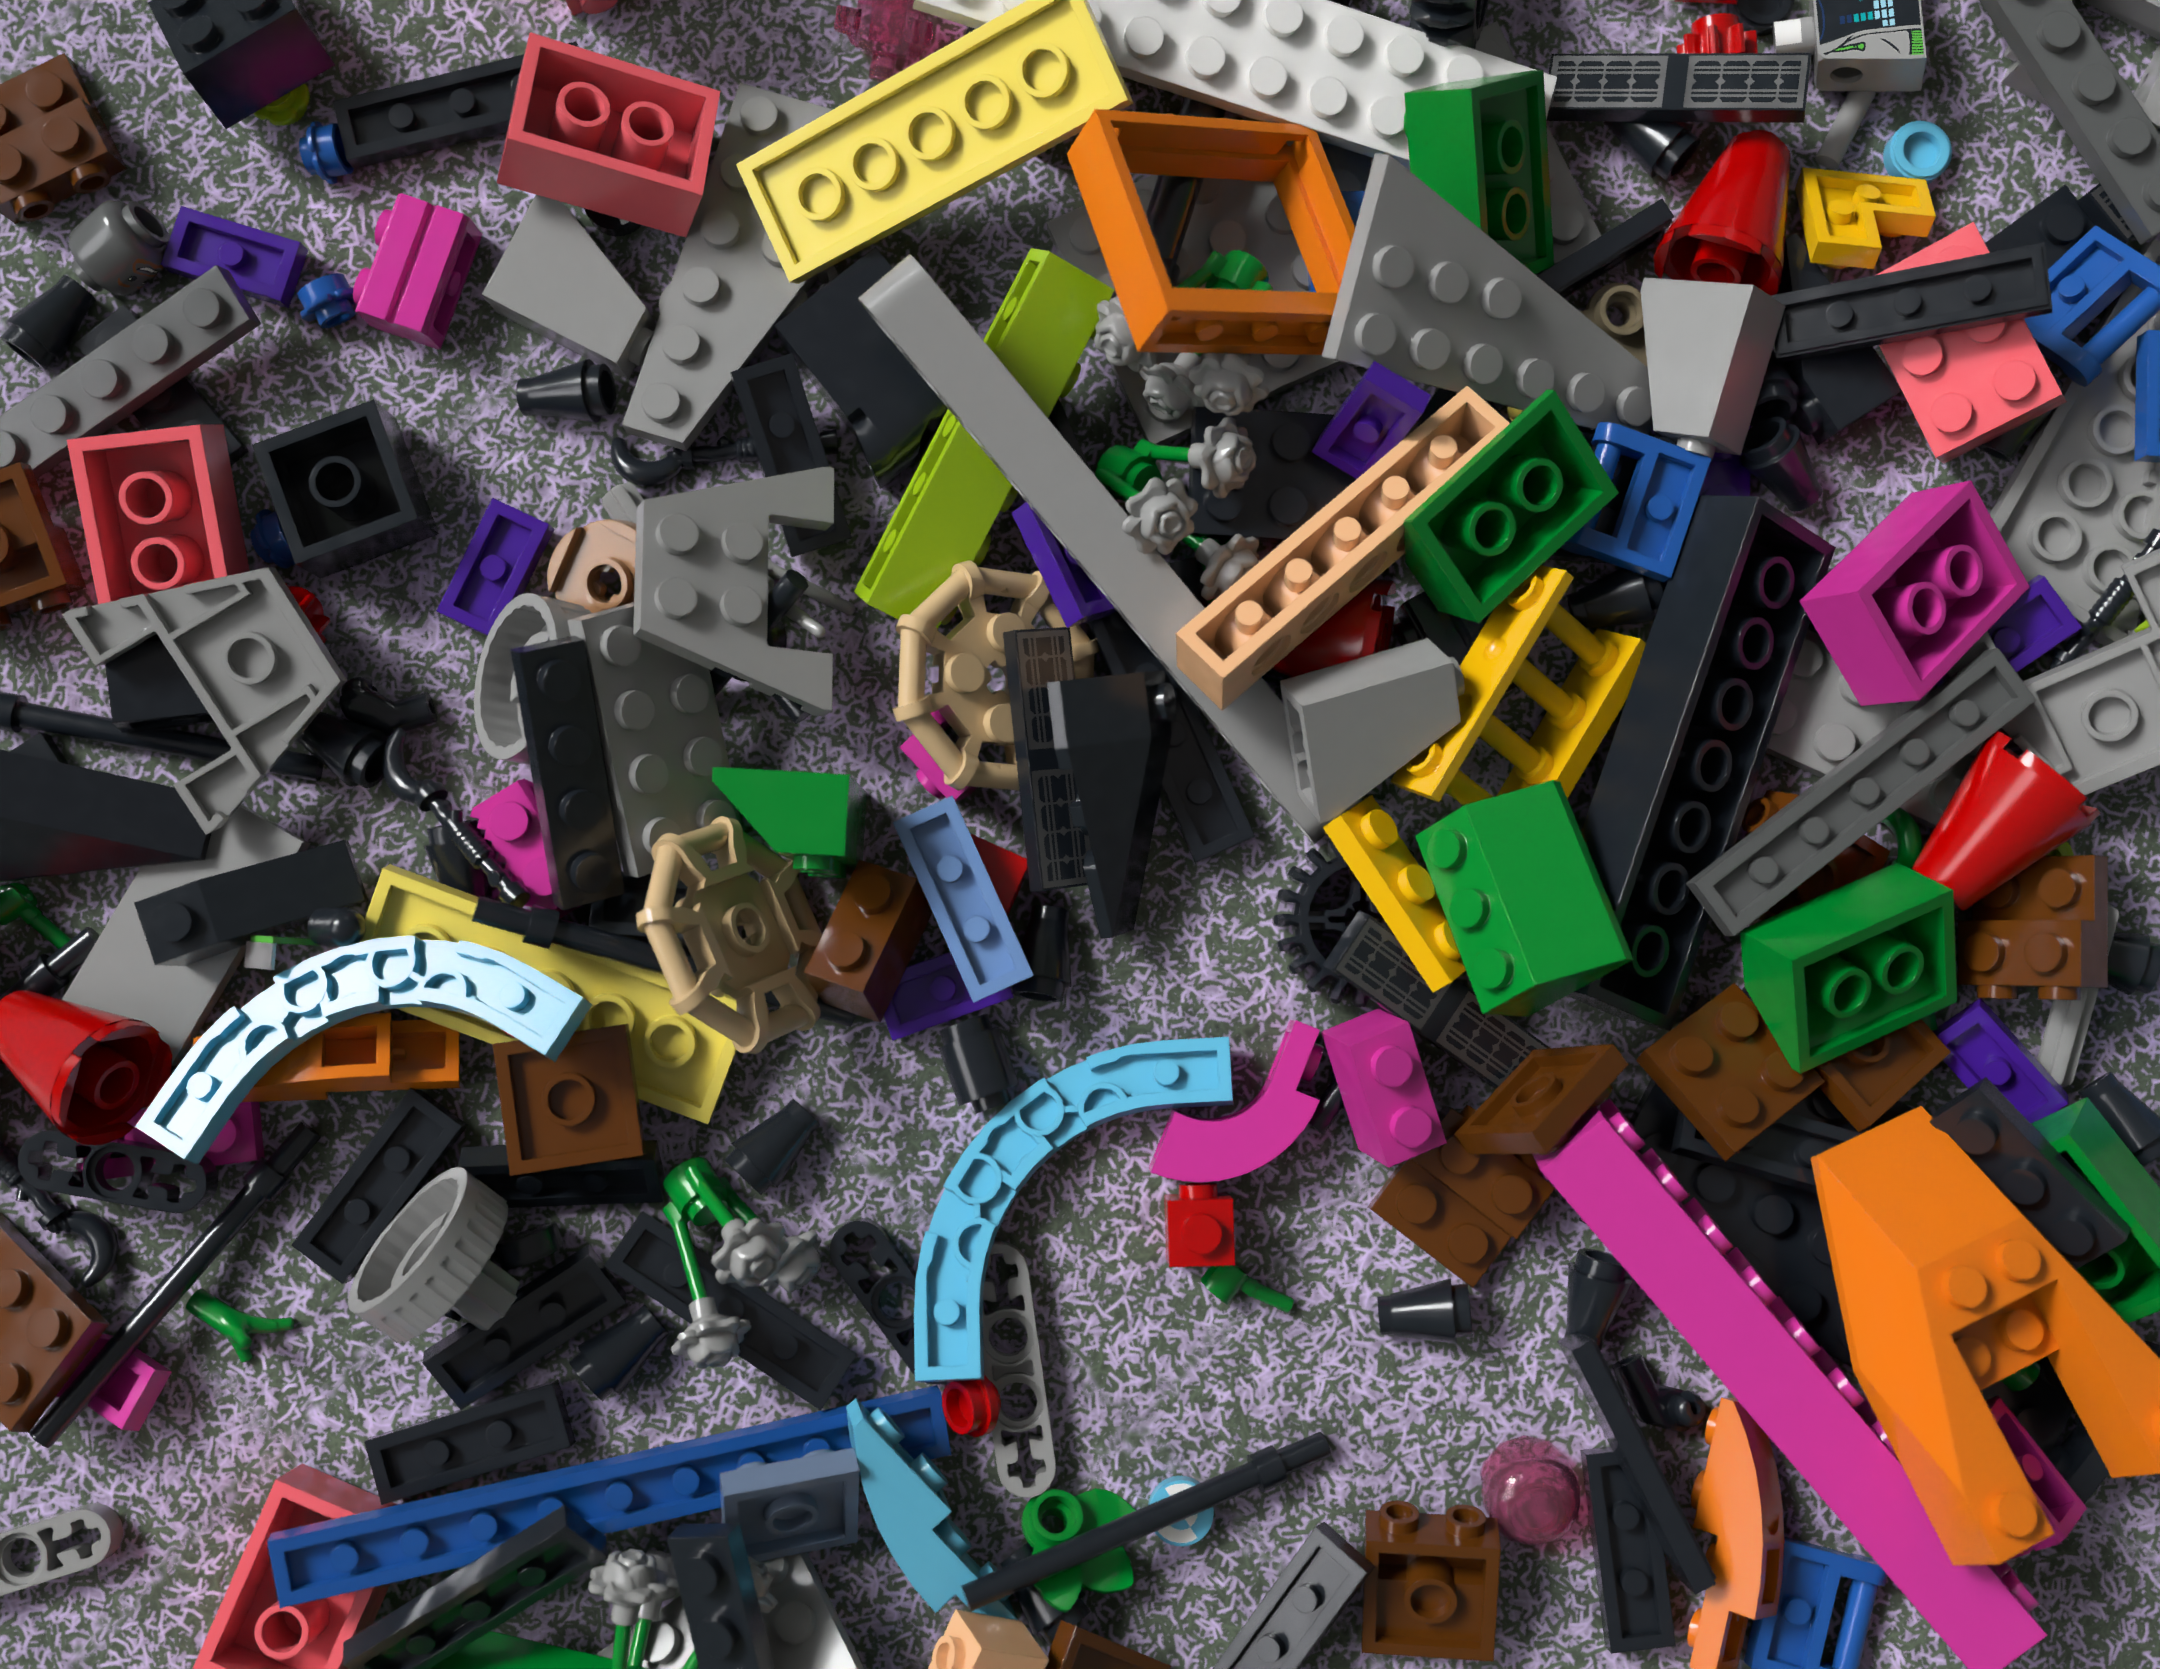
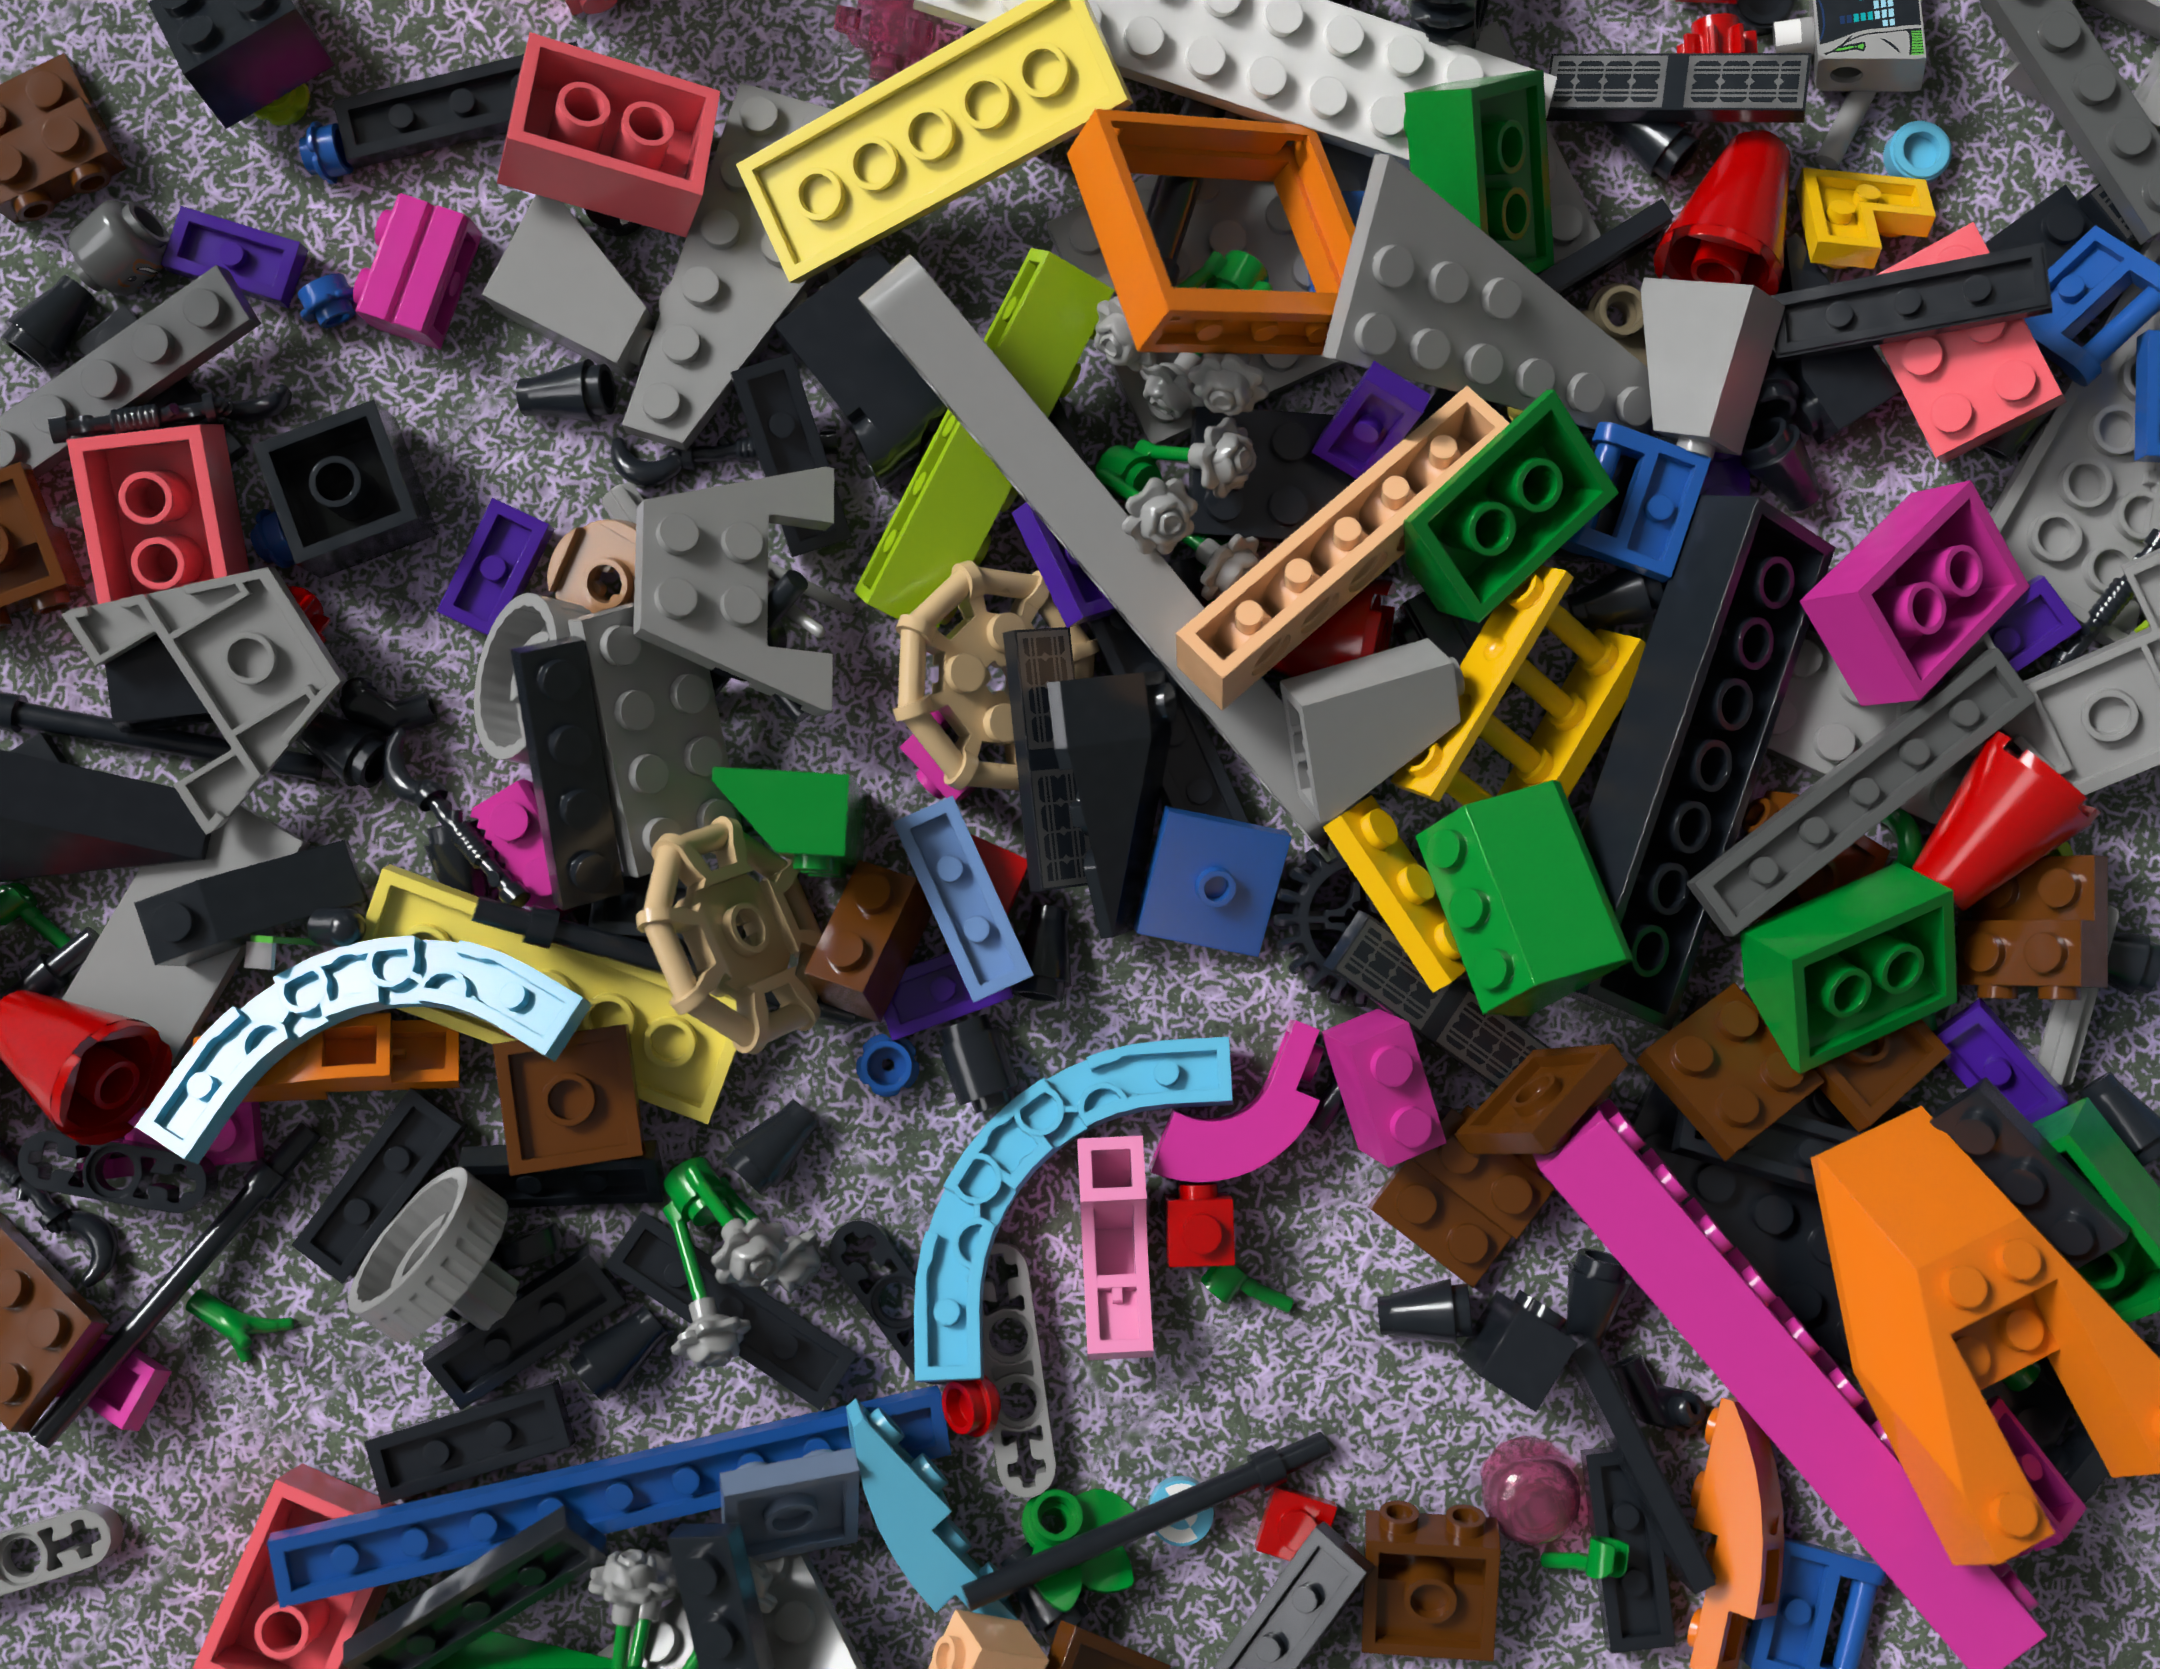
none -> black piece [48,384,292,444]
none -> blue plate [856,1034,920,1097]
none -> bright pink arch [1077,1135,1154,1360]
none -> blue plate [1133,806,1292,957]
none -> red plate [1255,1485,1337,1561]
none -> black brick [1456,1290,1579,1412]
none -> green hand [1540,1536,1630,1579]

